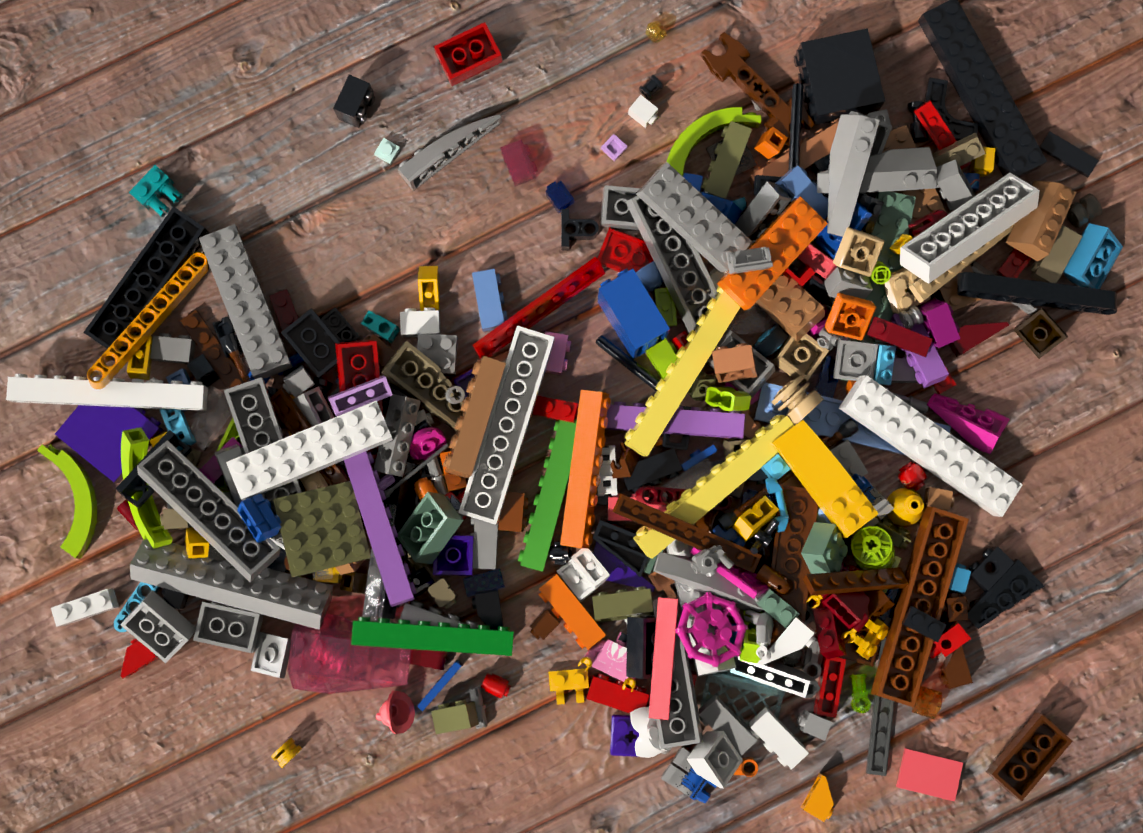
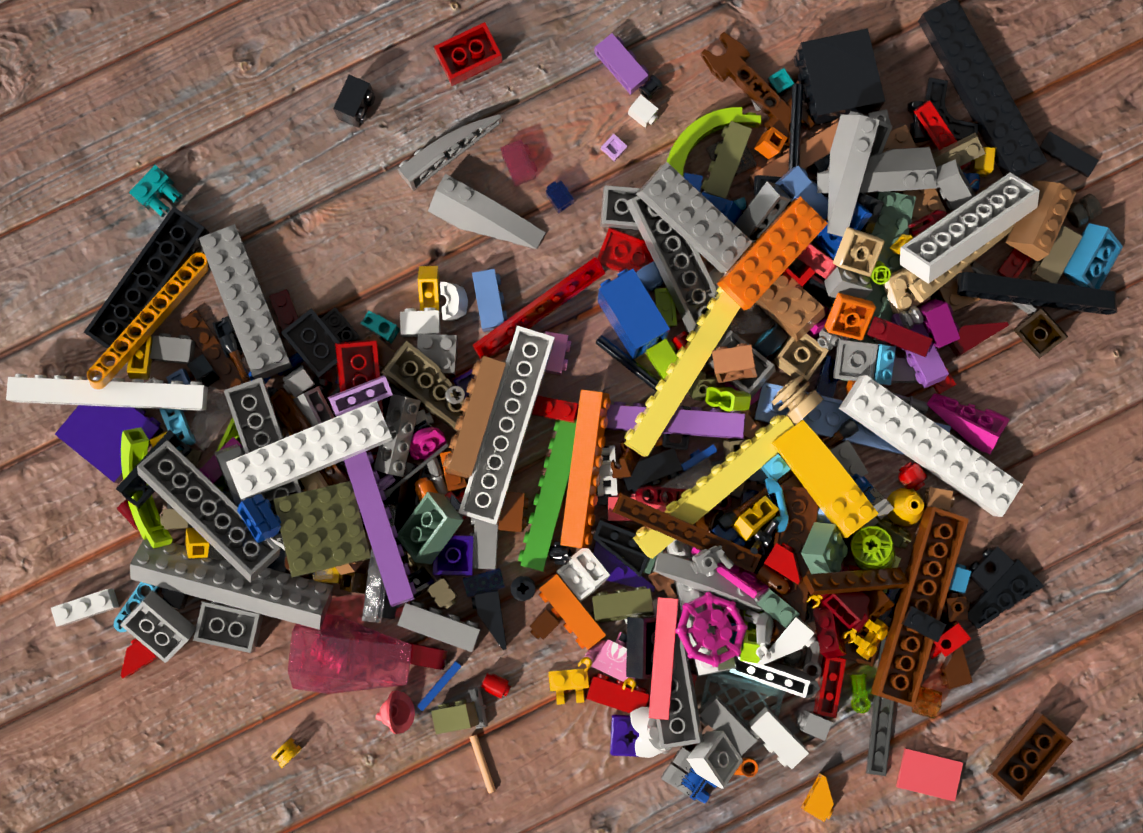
lime arch [37,444,97,559] -> none
light grey plate [251,632,293,679] -> none
green brick [351,617,514,656] -> none
light aqua plate [374,138,401,165] -> none
black tile [561,209,599,250] -> none
clear yellow piece [646,21,667,43] -> none
light grey hinge [726,247,773,275] -> none
none -> light grey wedge [428,174,546,250]
none -> white cylinder [440,282,468,321]
none -> light nougat bar [470,734,496,793]
none -> black piece [511,576,536,601]
none -> medium lavender brick [594,33,649,95]
none -> red slope [764,542,802,585]
none -> teal plate [767,68,794,95]

